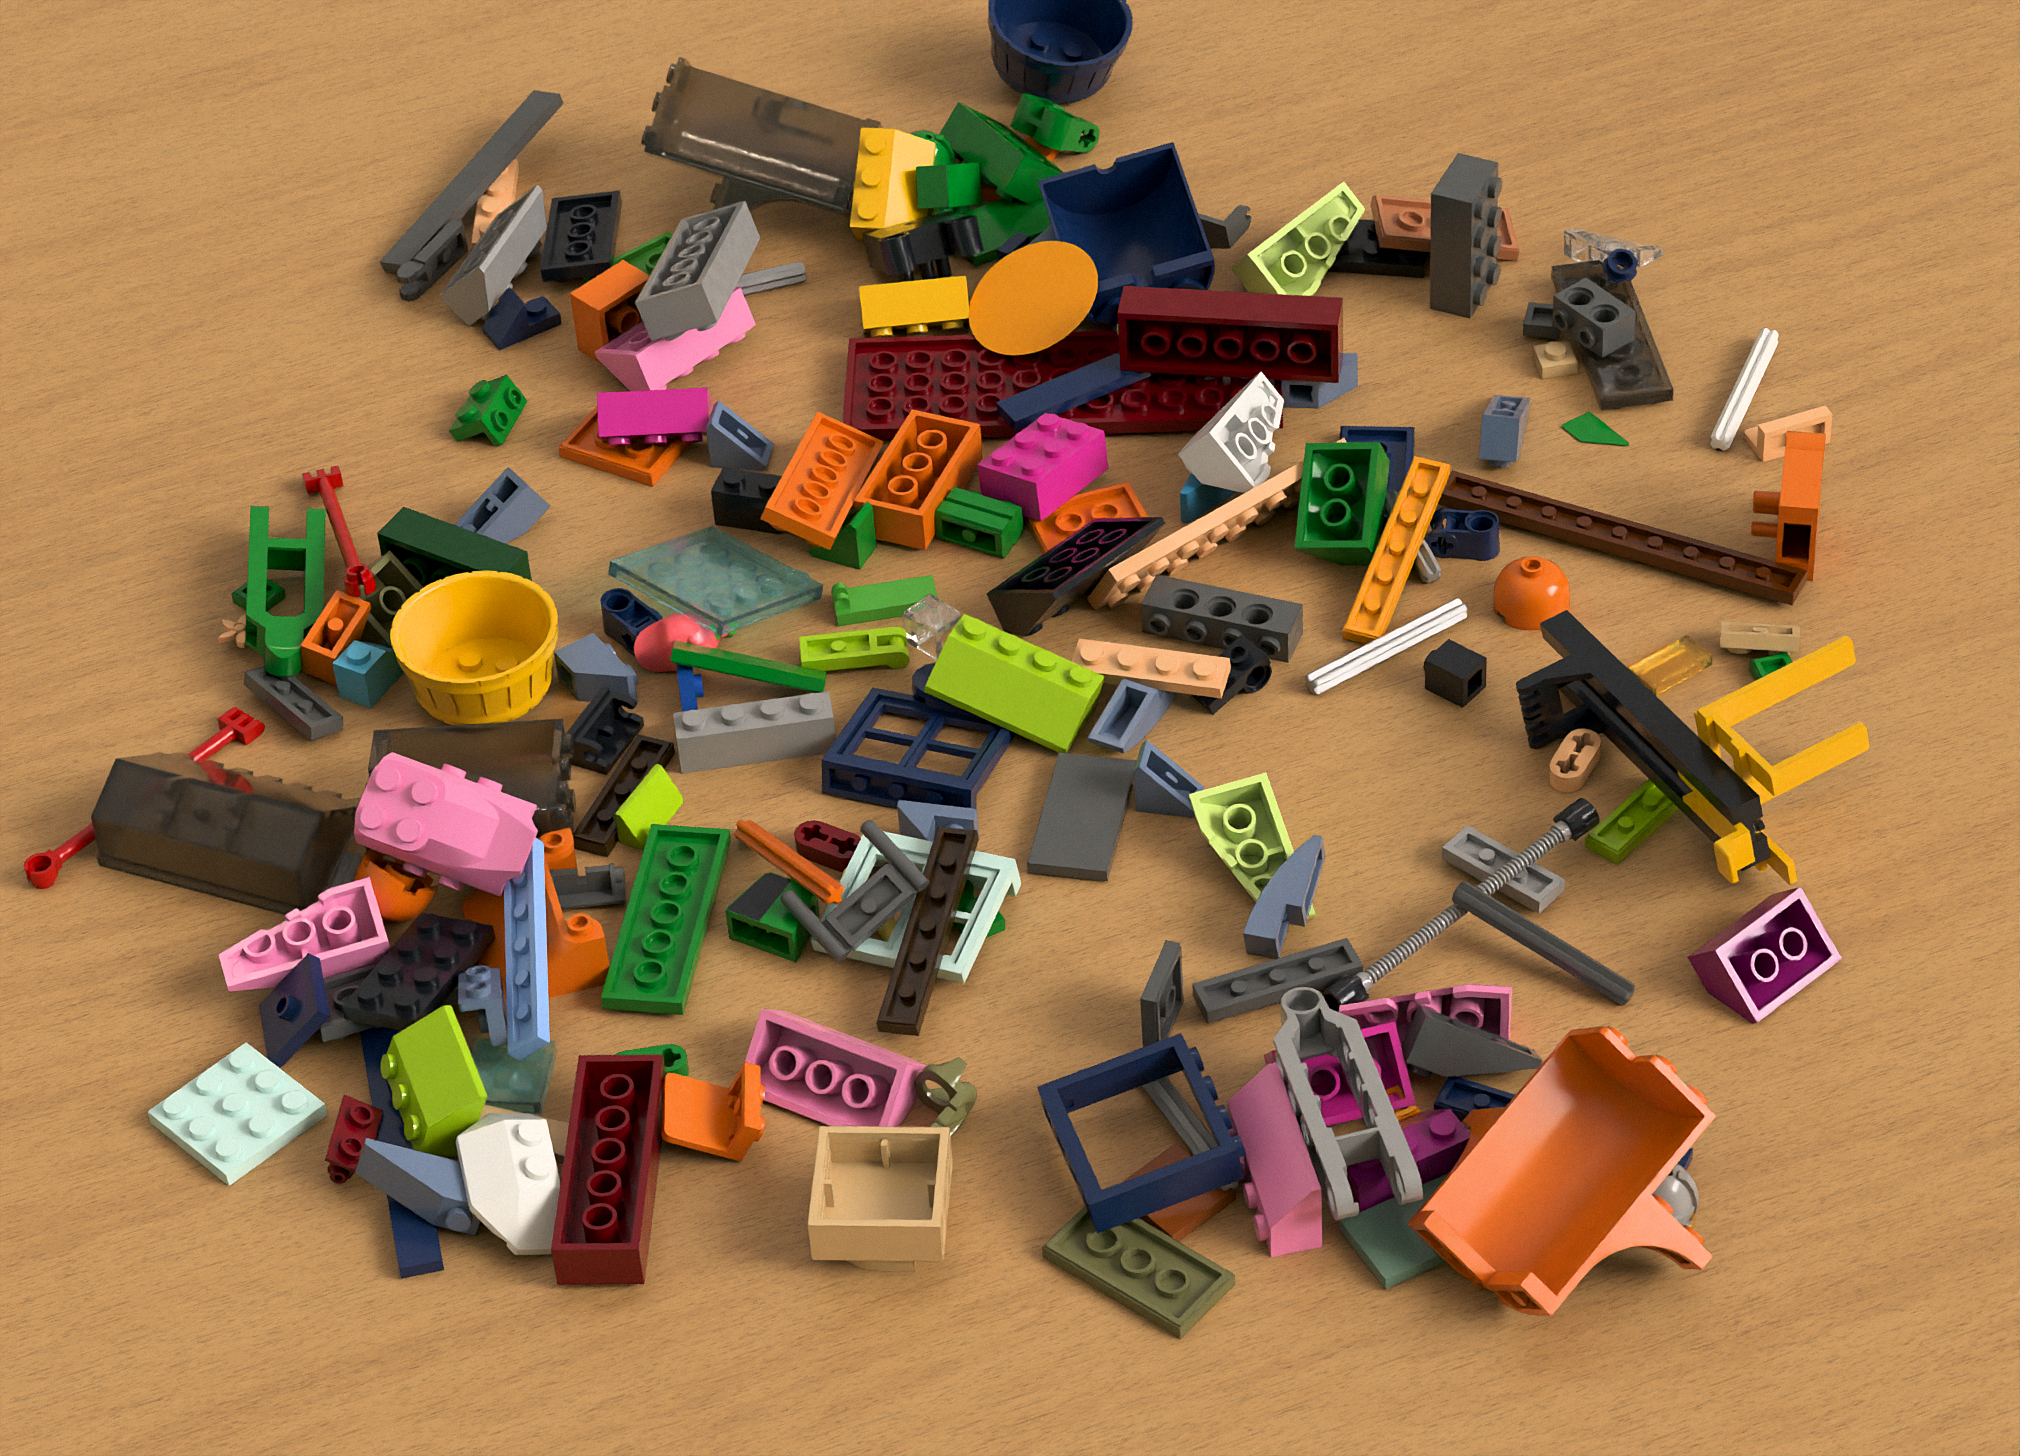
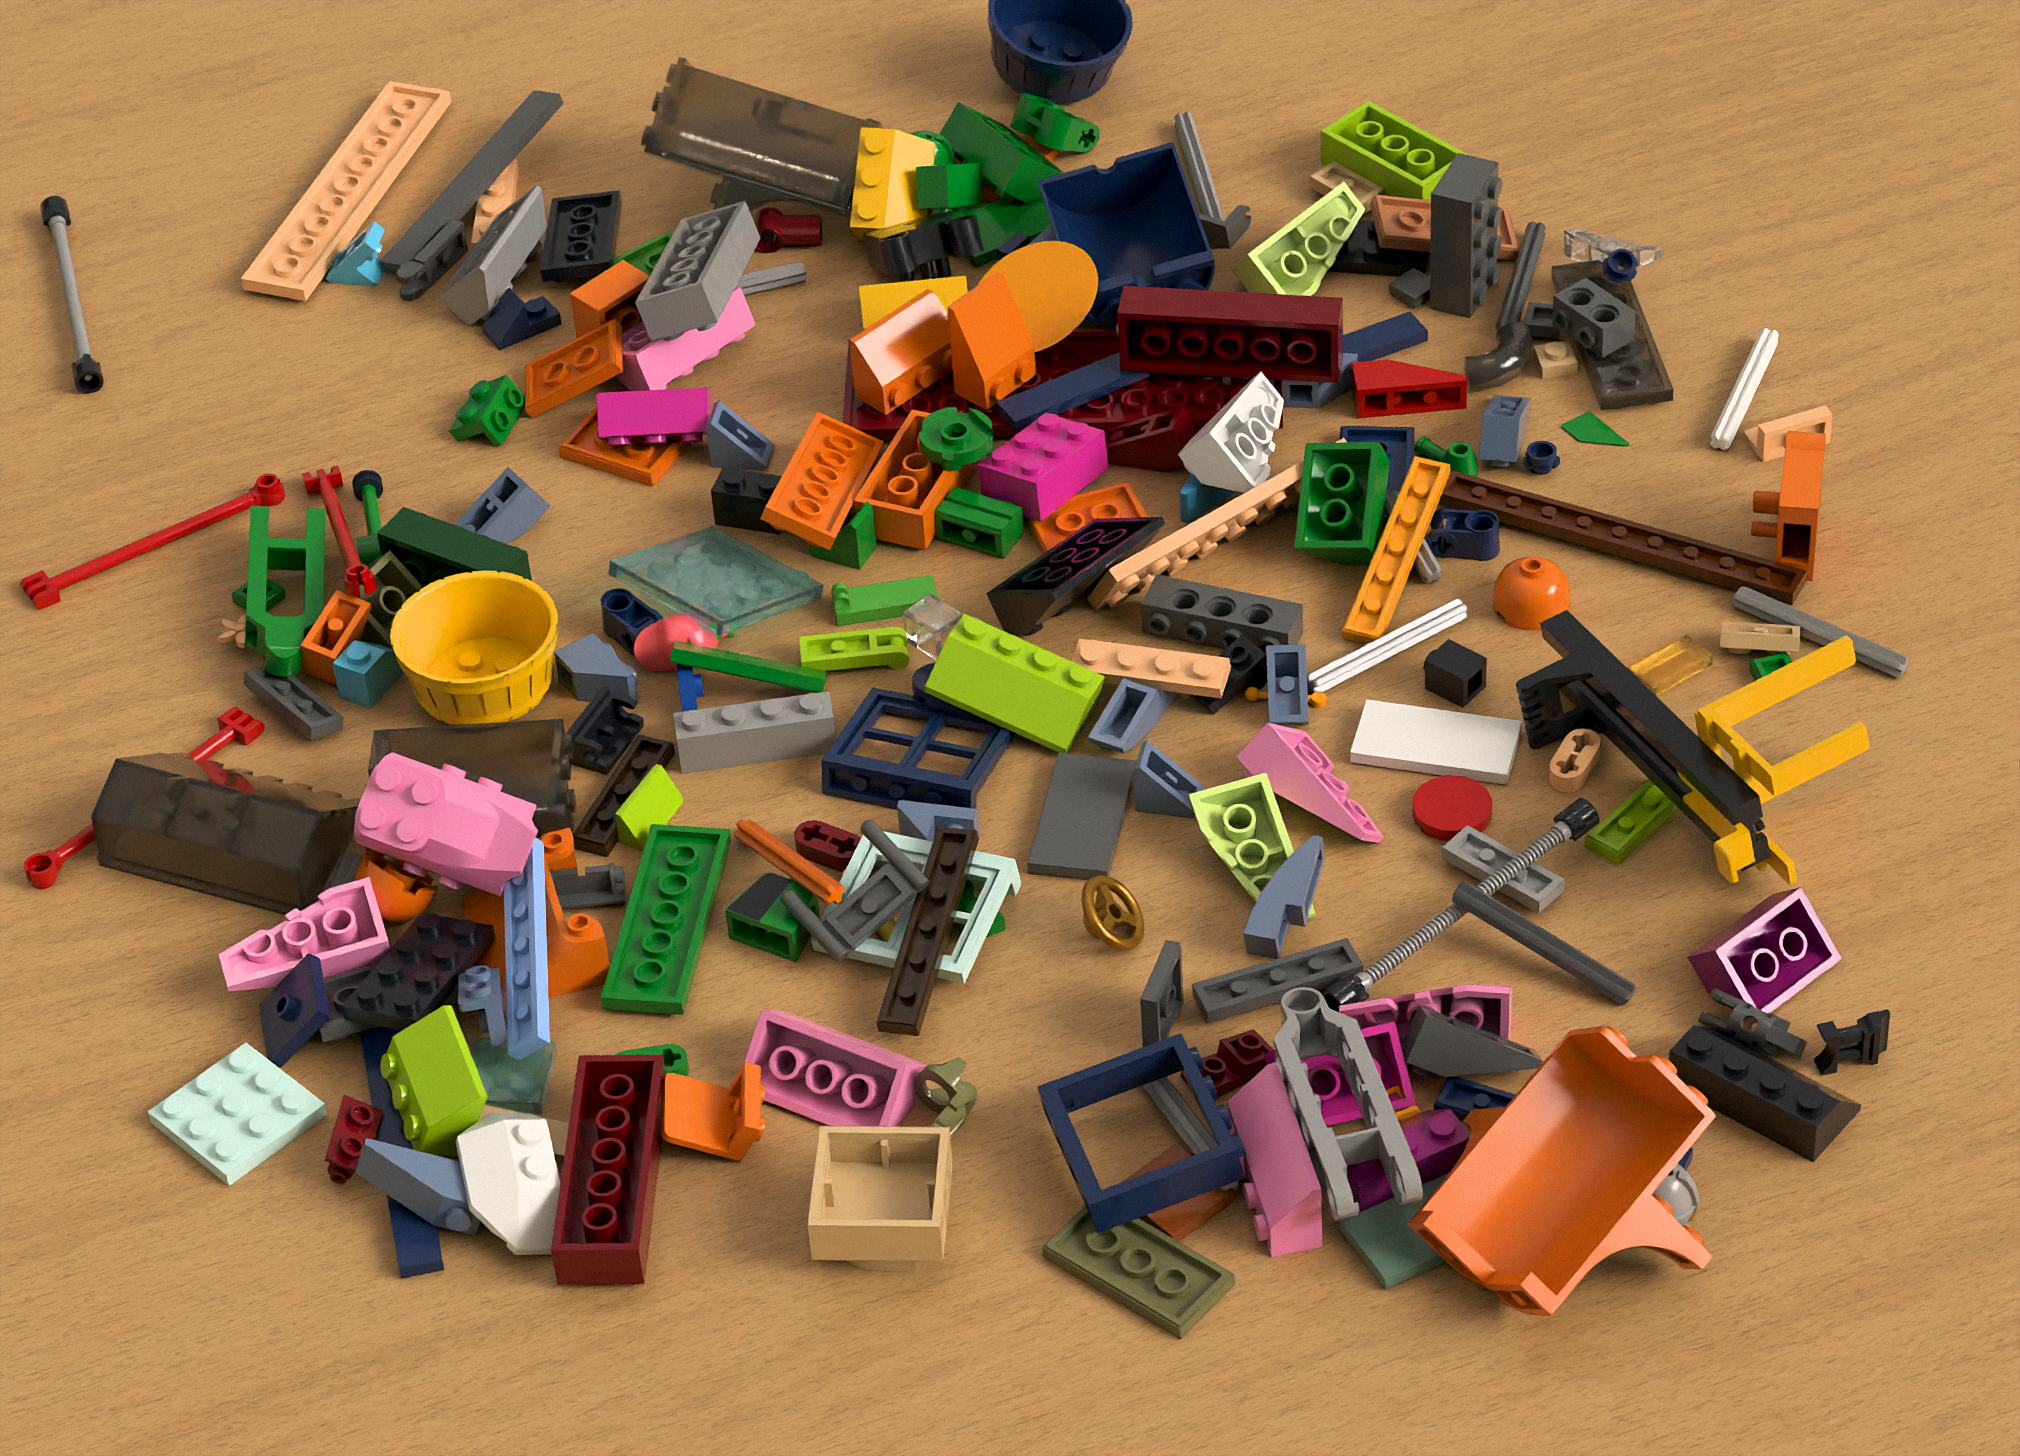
none -> red hinge [20,473,285,609]
none -> hose [40,196,104,394]
none -> light nougat plate [241,81,451,301]
none -> medium azure slope [325,221,385,286]
none -> green piece [352,470,383,566]
none -> orange tile [525,319,623,418]
none -> dark red piece [755,207,823,253]
none -> orange slope [849,289,953,415]
none -> green plate [919,407,993,471]
none -> orange slope [948,271,1036,410]
none -> pearl gold piece [1081,875,1145,951]
none -> dark red slope [1102,406,1199,471]
none -> light grey axle [1174,111,1225,221]
none -> dark red slope [1180,1029,1274,1097]
none -> bright pink wedge [1237,722,1384,843]
none -> light orange hinge [1245,686,1327,708]
none -> sand blue slope [1266,644,1309,725]
none -> tan plate [1310,161,1385,215]
none -> lime brick [1320,100,1470,200]
none -> dark blue tile [1343,312,1428,362]
none -> white tile [1350,699,1522,785]
none -> red slope [1352,359,1467,419]
none -> dark grey tile [1389,268,1430,309]
none -> red tile [1412,775,1492,841]
none -> green bar [1414,436,1478,477]
none -> clear smoke cylinder [1464,322,1533,393]
none -> dark grey axle [1496,221,1546,341]
none -> dark blue plate [1523,441,1560,475]
none -> black slope [1669,1025,1861,1162]
none -> dark grey hinge [1698,987,1807,1057]
none -> light grey axle [1733,586,1908,678]
none -> black piece [1814,1009,1890,1076]

